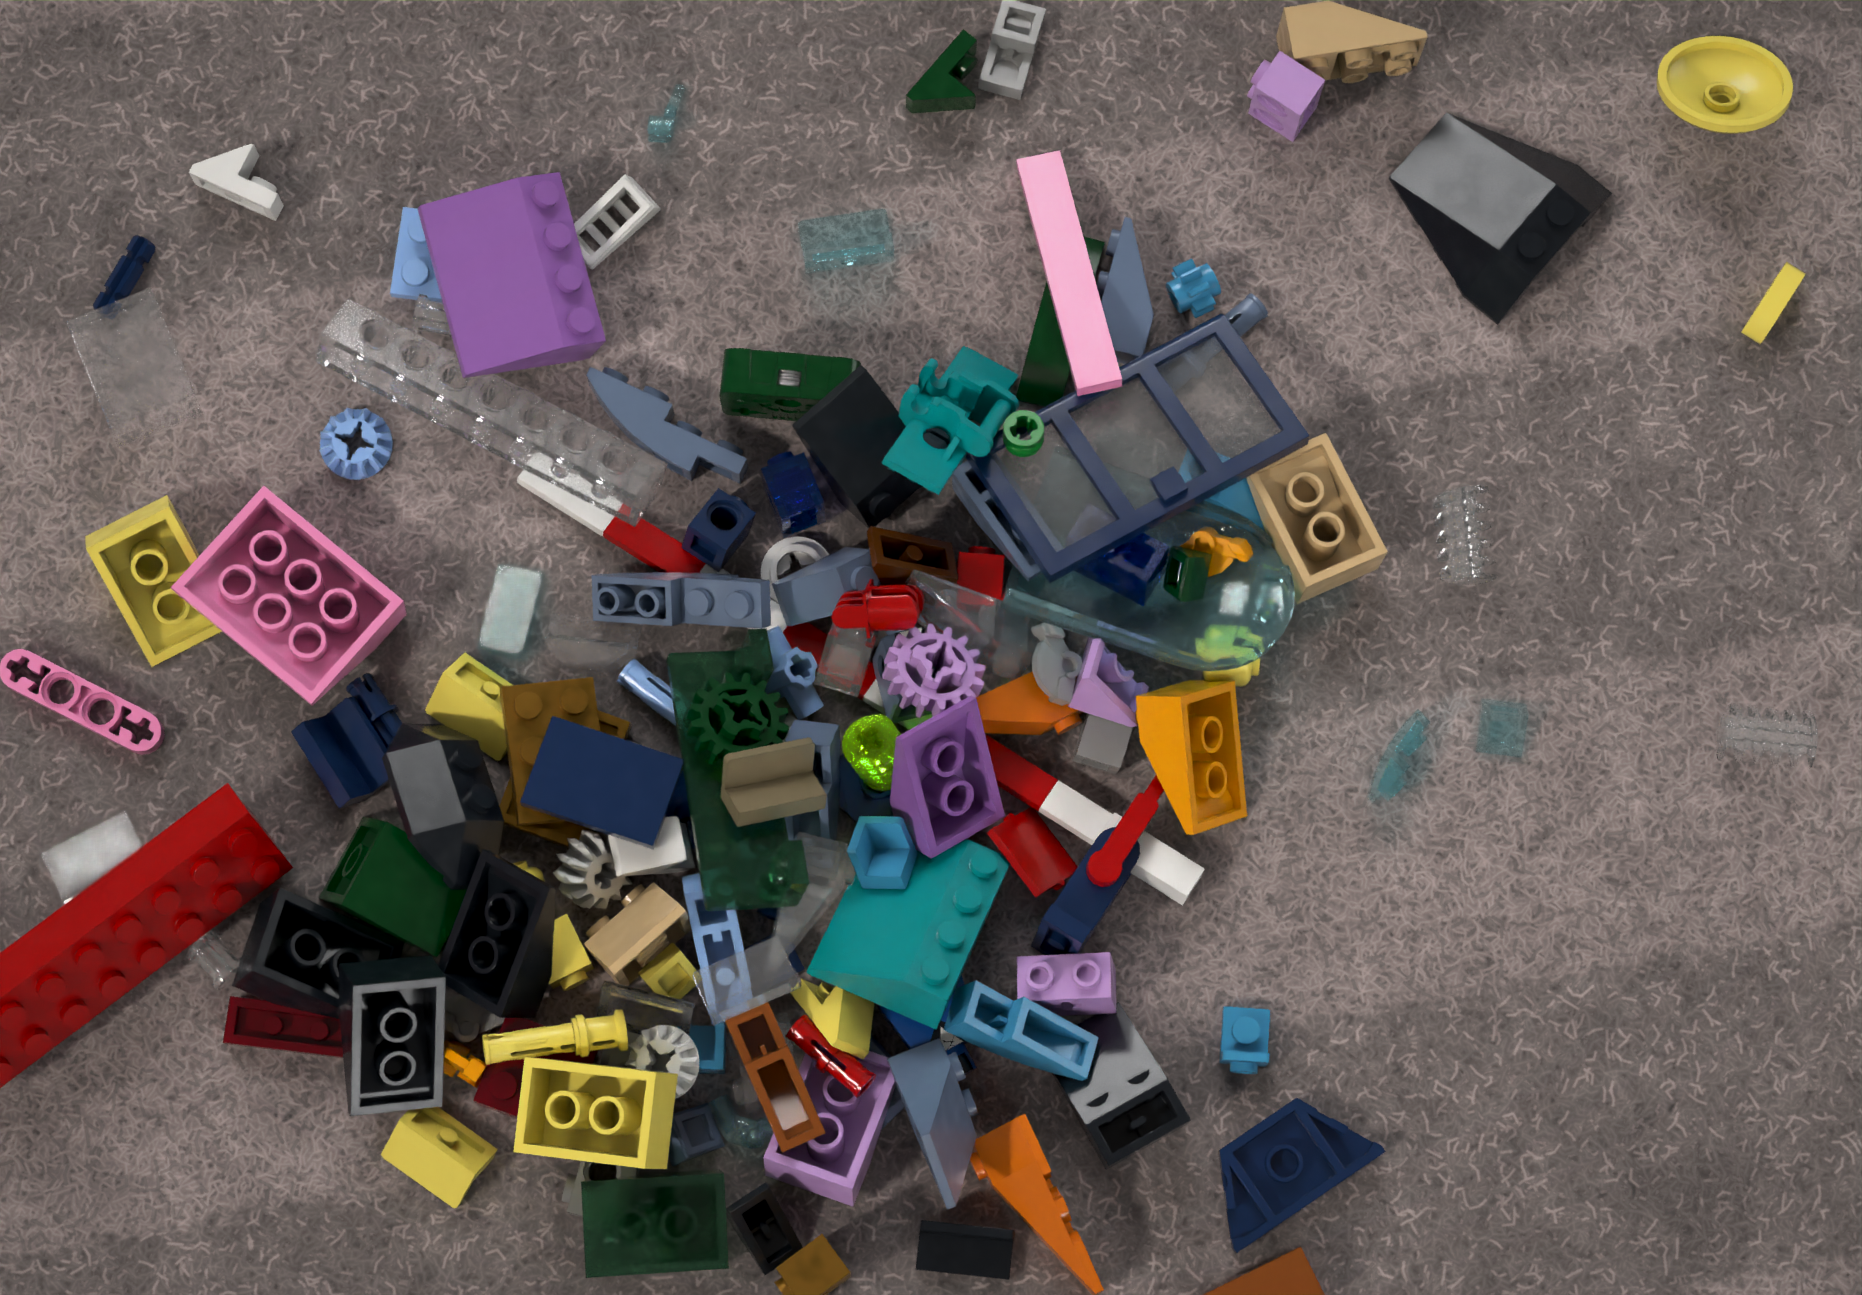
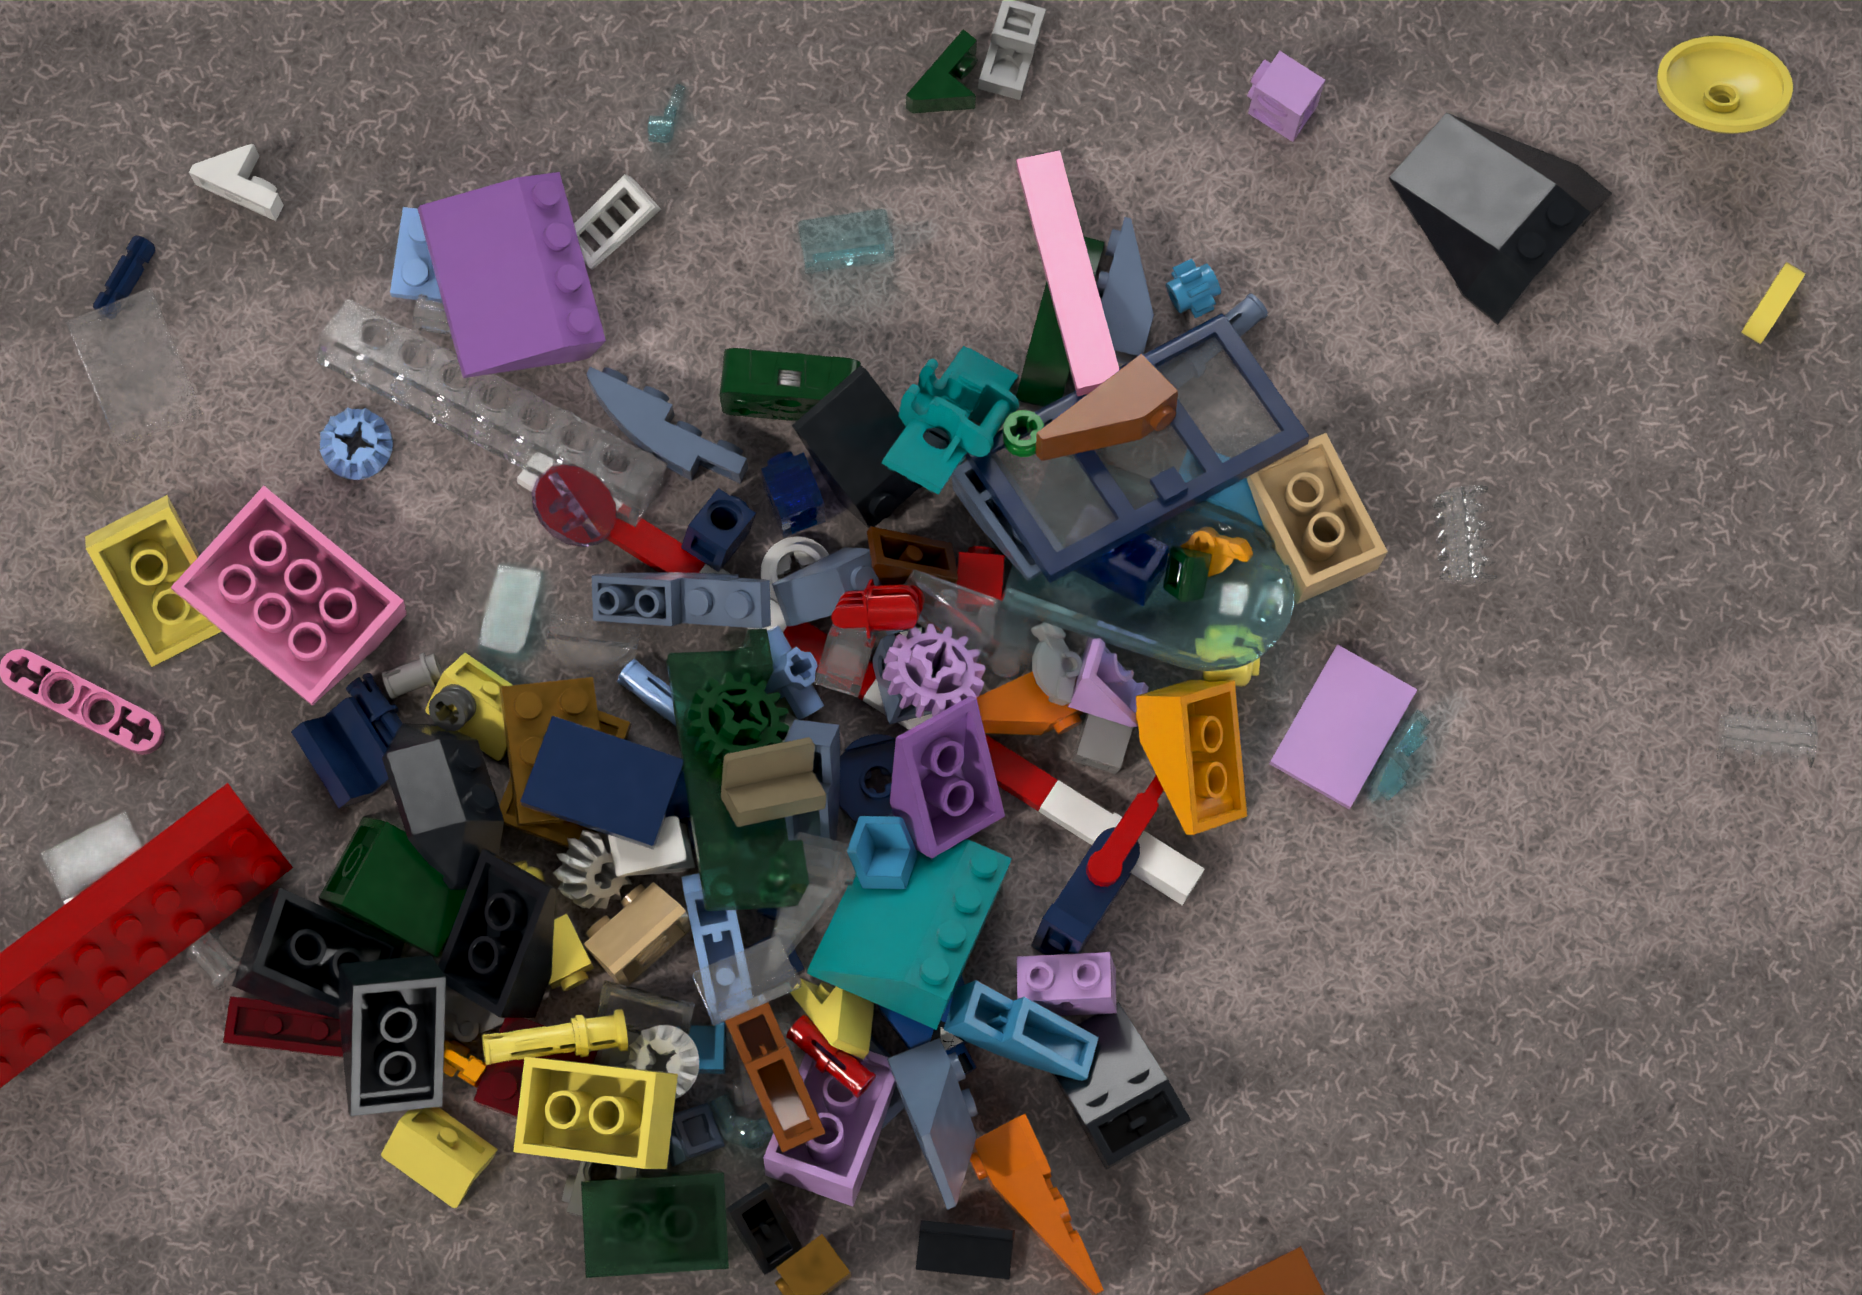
light yellow plate [638,942,702,1009] -> none
clear neon green piece [842,714,901,792] -> none
red piece [987,807,1078,898] -> none
dark blue wing [1218,1098,1386,1254] -> none
dark azure bracket [1219,1006,1270,1074] -> none
tan slope [1276,0,1427,83] -> none
clear light blue slope [1476,699,1529,757] -> none
none -> light grey pin [382,652,442,700]
none -> dark grey bush [429,684,476,731]
none -> piece [531,464,617,547]
none -> slope [1036,354,1178,461]
none -> lavender tile [1269,644,1417,809]

